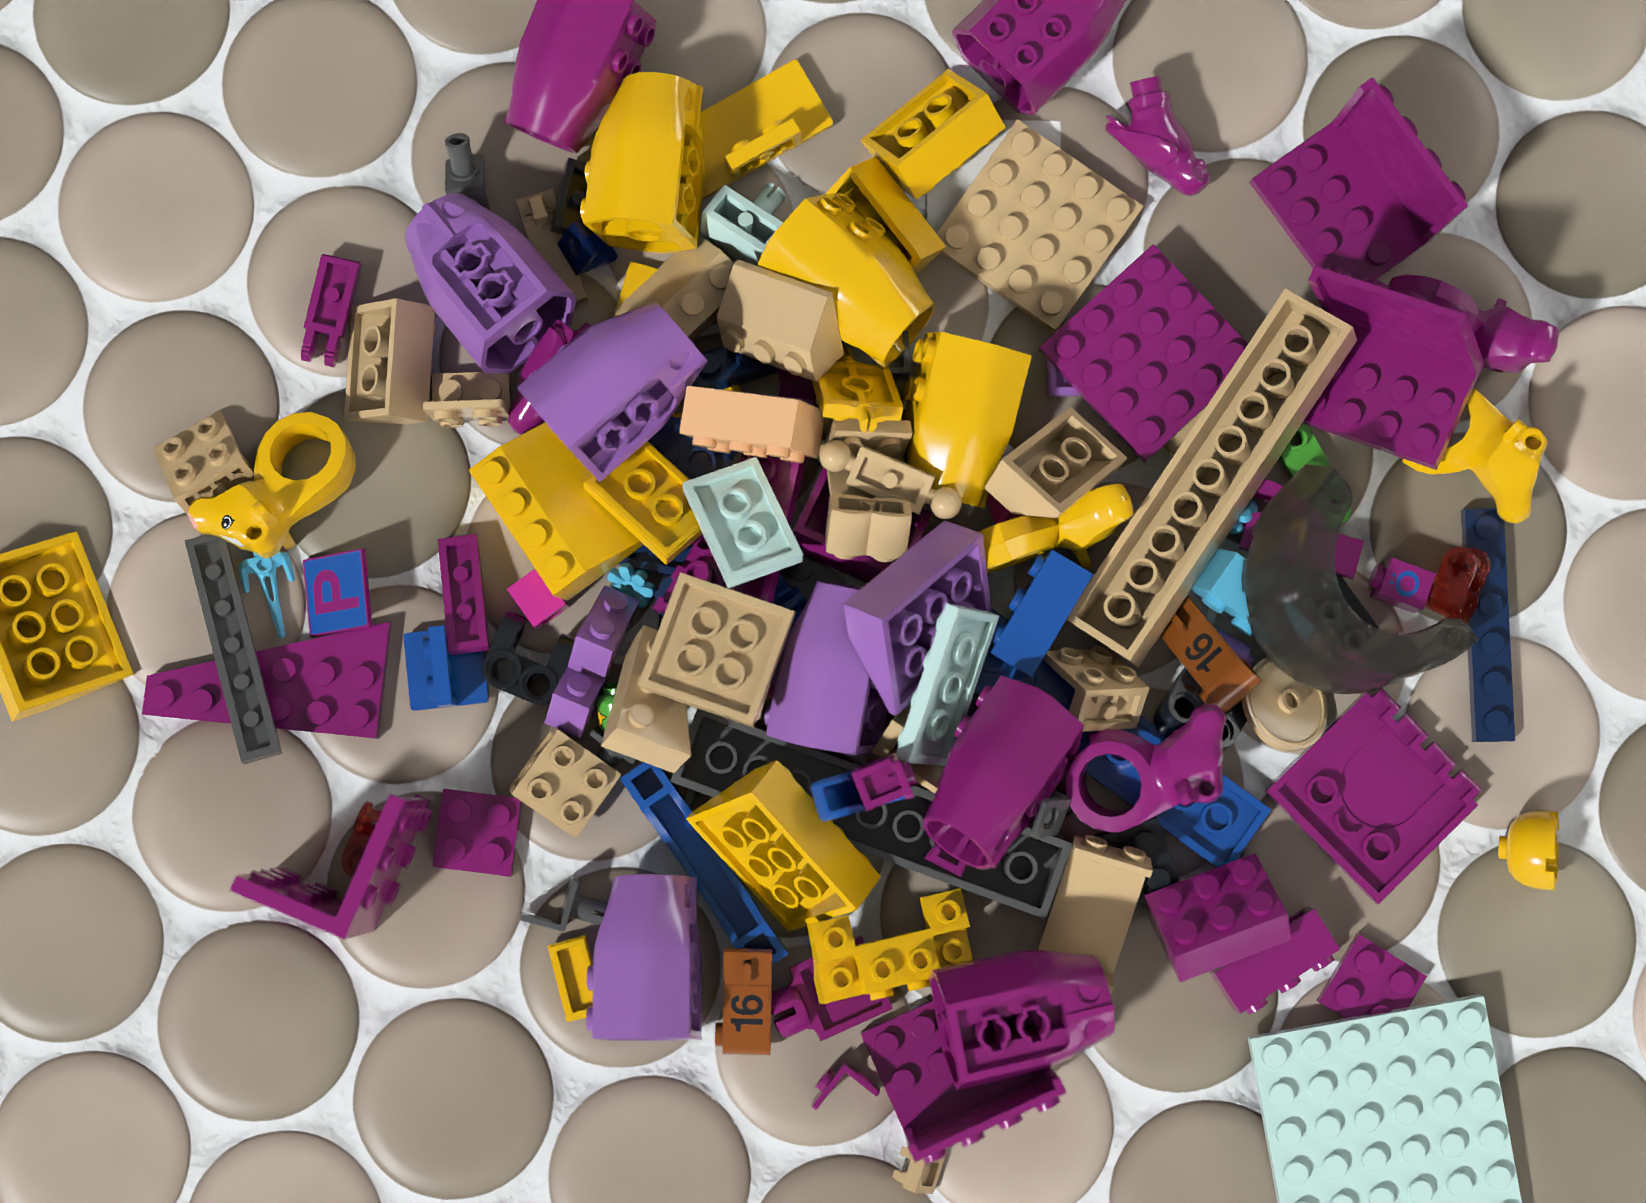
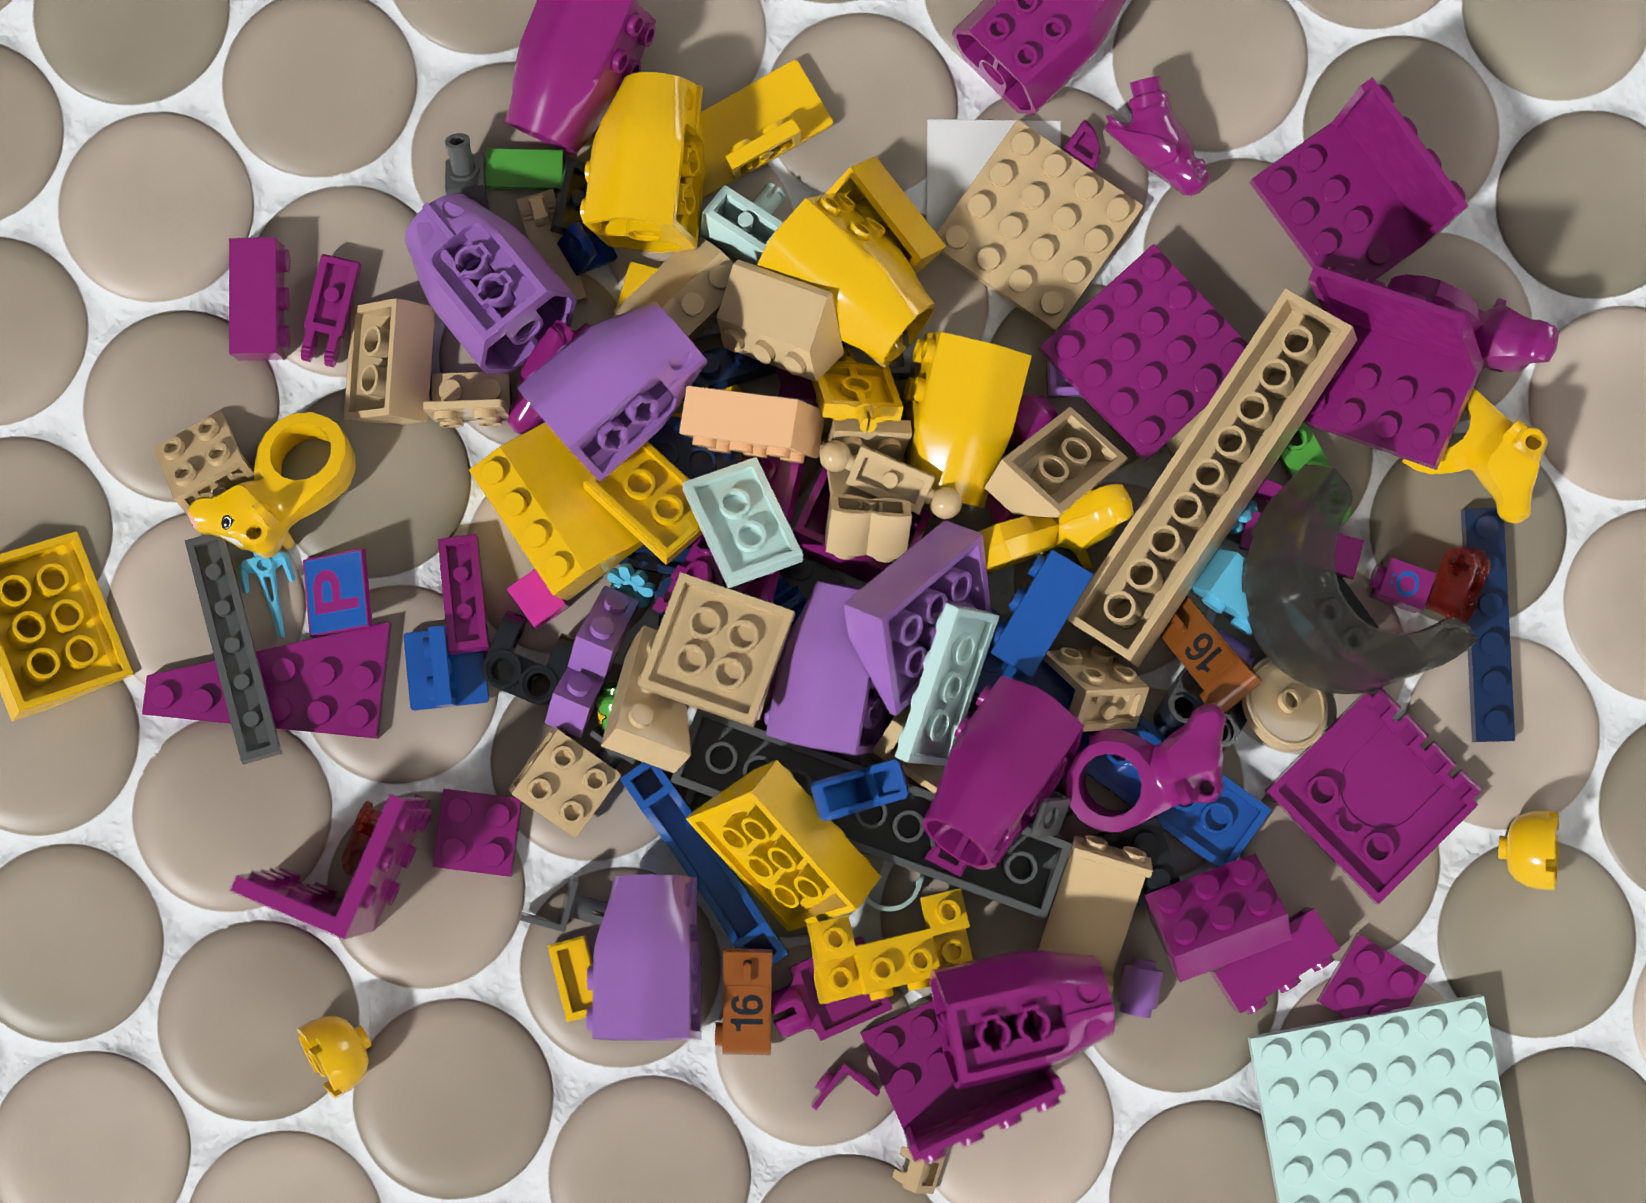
magenta bracket [851,753,917,811] -> none
yellow slope [861,69,1006,200] -> none
none -> magenta brick [229,237,291,361]
none -> yellow cylinder [297,1016,372,1099]
none -> bright green tile [485,148,564,191]
none -> light aqua helmet [861,852,925,912]
none -> magenta head [1008,393,1058,448]
none -> magenta tile [1063,119,1100,172]
none -> medium lavender brick [1117,957,1163,1018]

